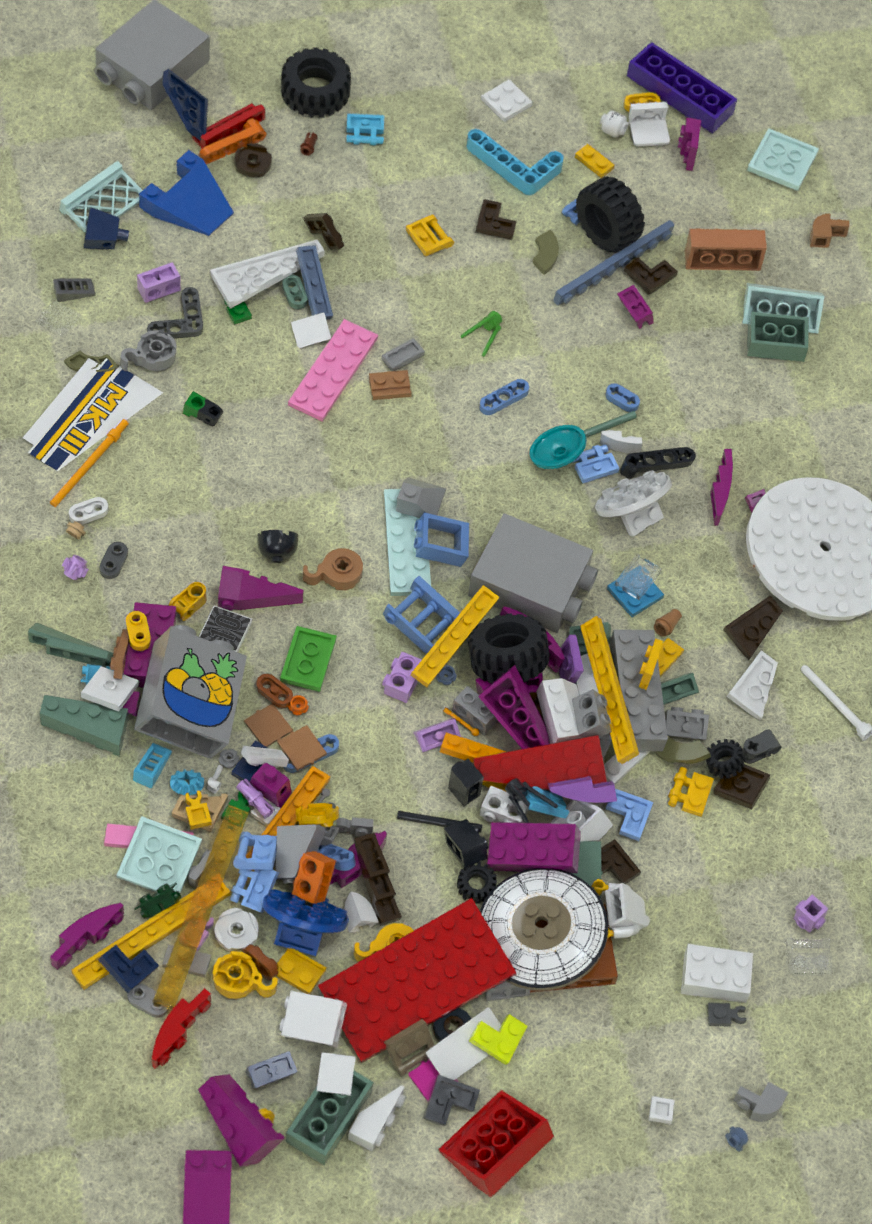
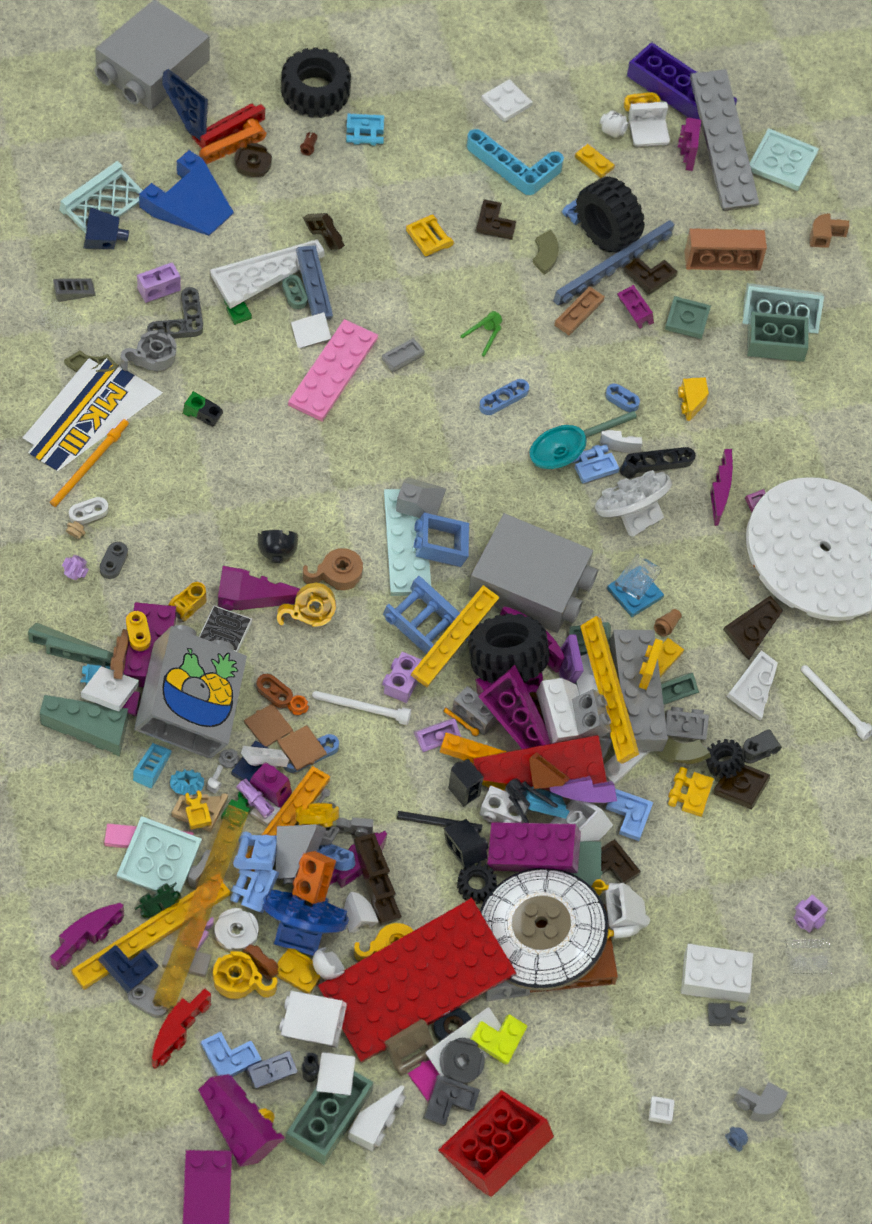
bright green plate [280,626,337,692] -> none
medium nougat plate [369,370,412,400] -> none
sand blue plate [436,665,457,685] -> none
none -> light blue plate [201,1032,262,1077]
none -> yellow piece [277,583,336,627]
none -> black pin [301,1052,320,1082]
none -> white piece [312,691,411,725]
none -> white hair [313,947,345,980]
none -> dark grey plate [440,1038,485,1084]
none -> dark orange slope [529,752,570,789]
none -> medium nougat plate [554,286,605,336]
none -> sand green plate [665,296,711,339]
none -> yellow slope [678,377,709,421]
none -> light grey plate [690,69,759,211]

